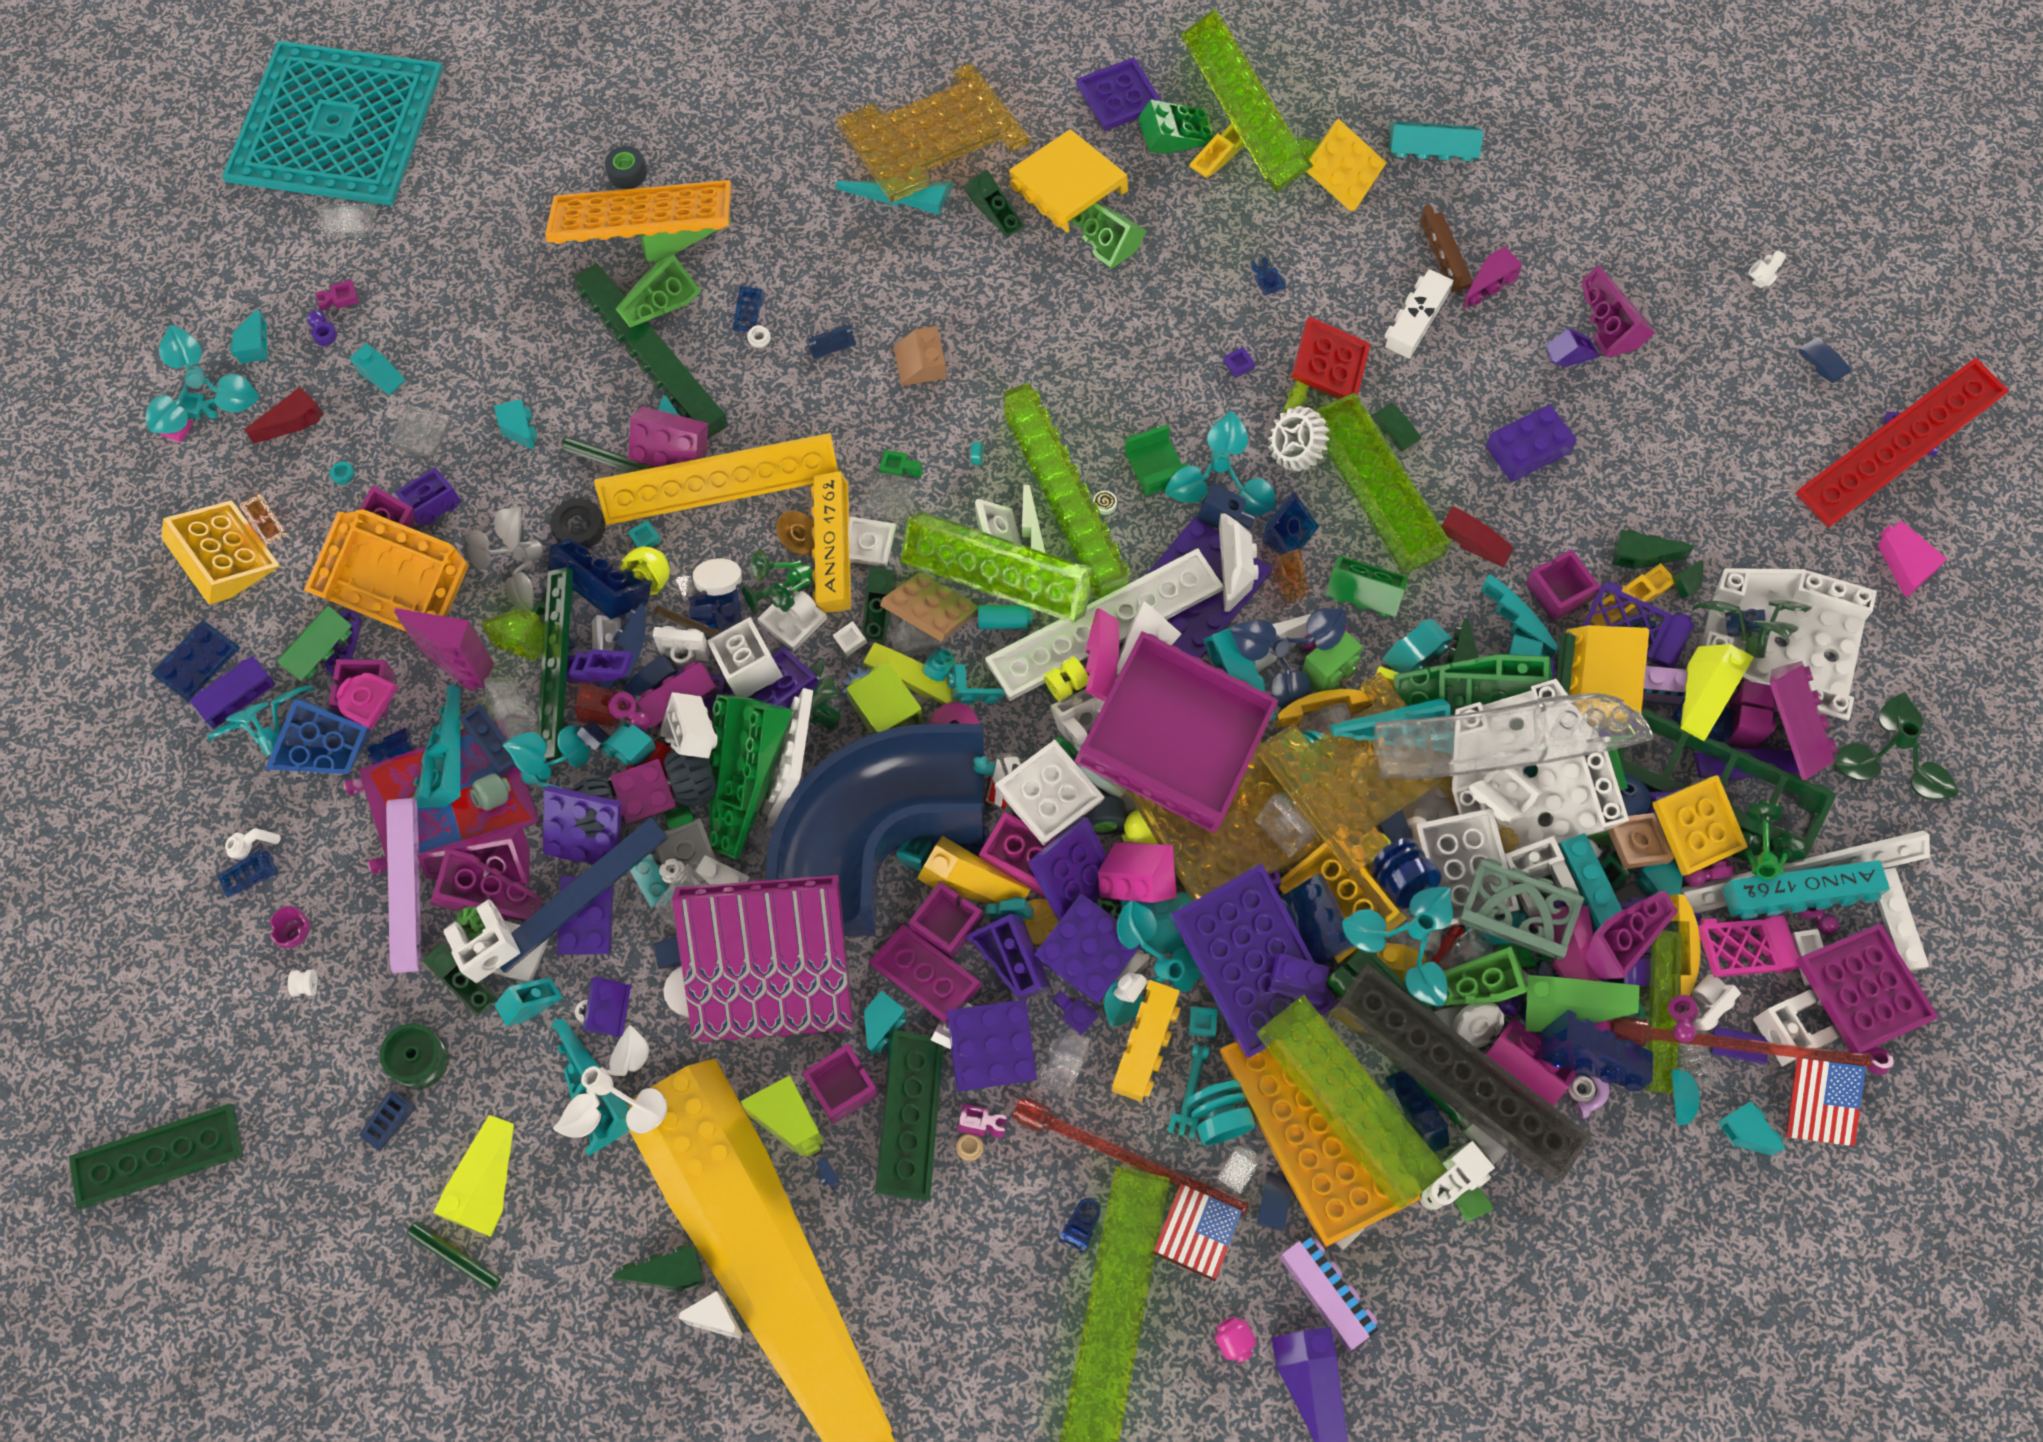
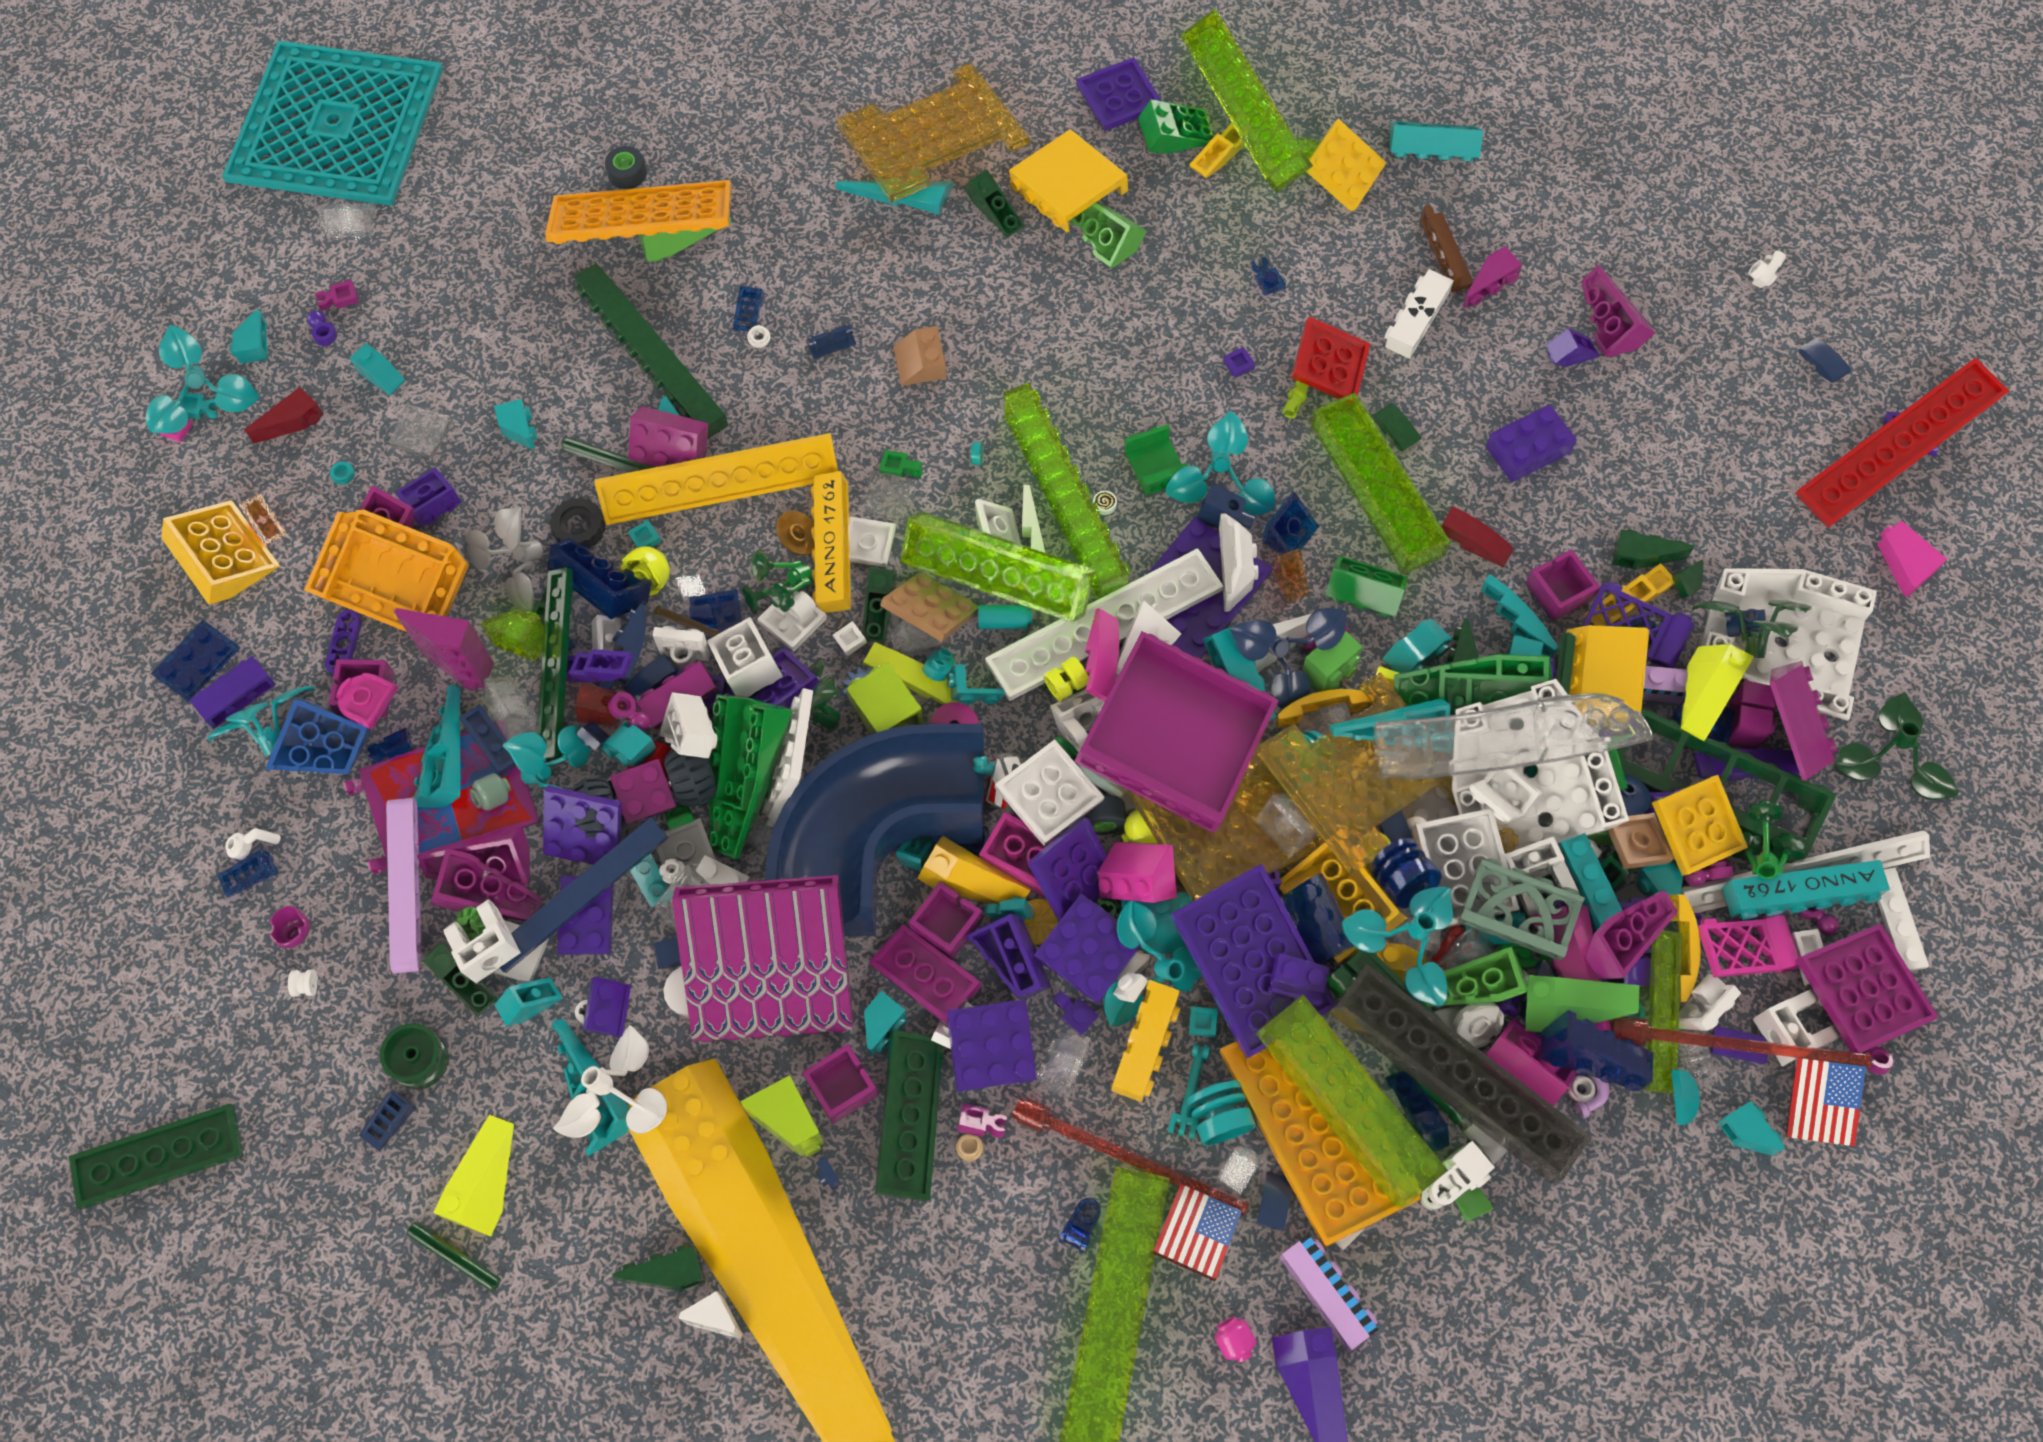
green slope [277,605,352,681] -> none
bright green wedge [616,254,701,327] -> none
white tile [693,558,742,596] -> none
white gear [1267,406,1330,471] -> none
magenta plate [1668,995,1698,1043] -> none

